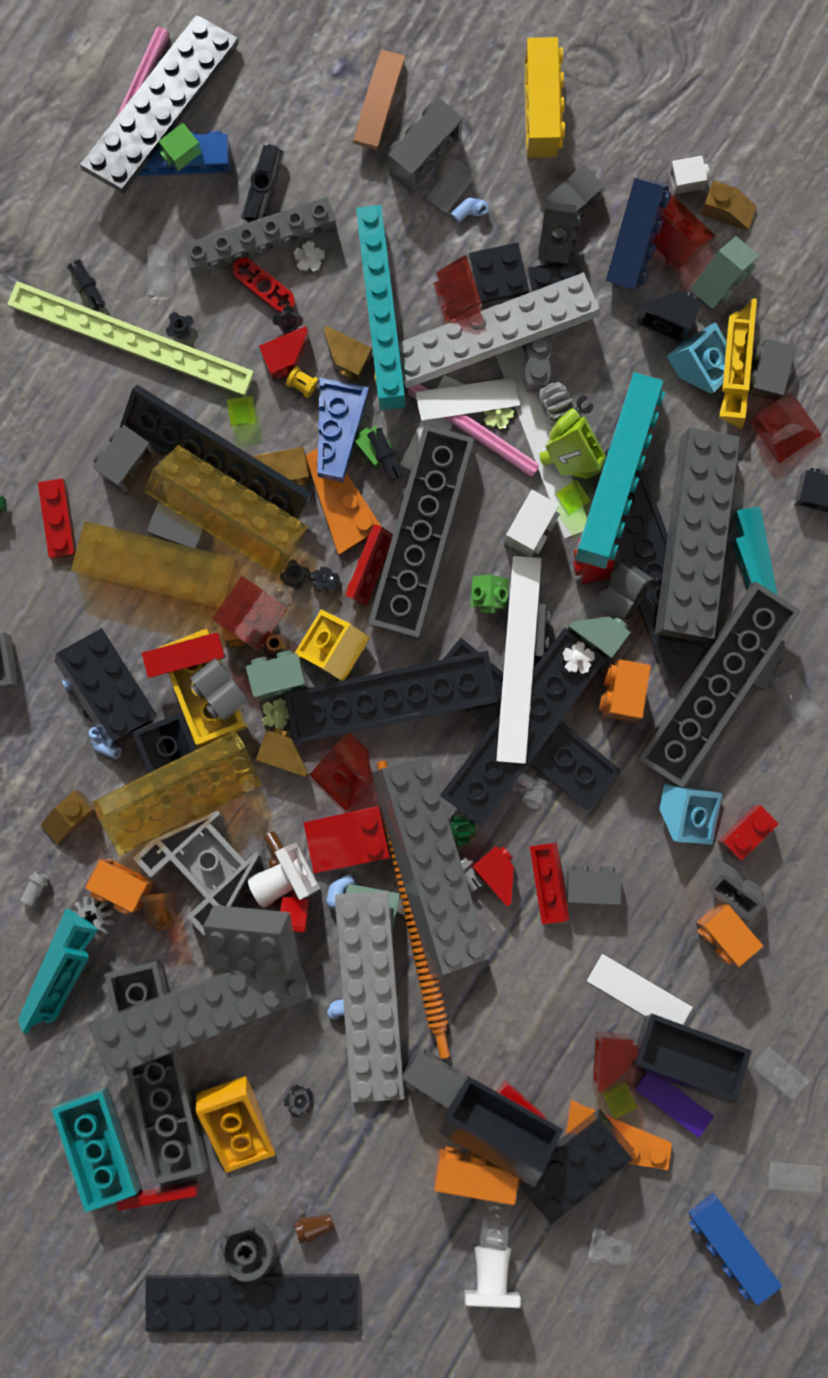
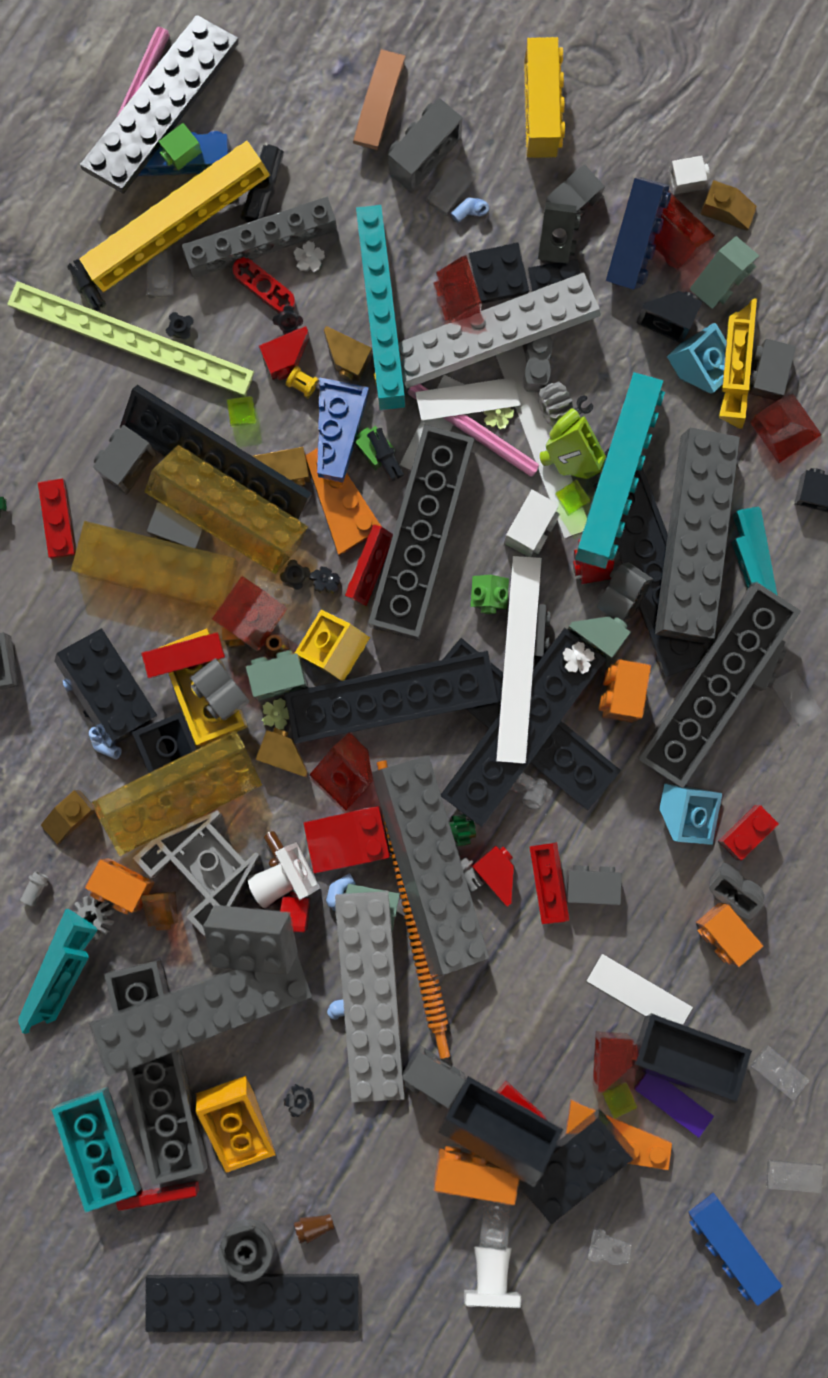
none -> yellow brick [79,141,270,292]

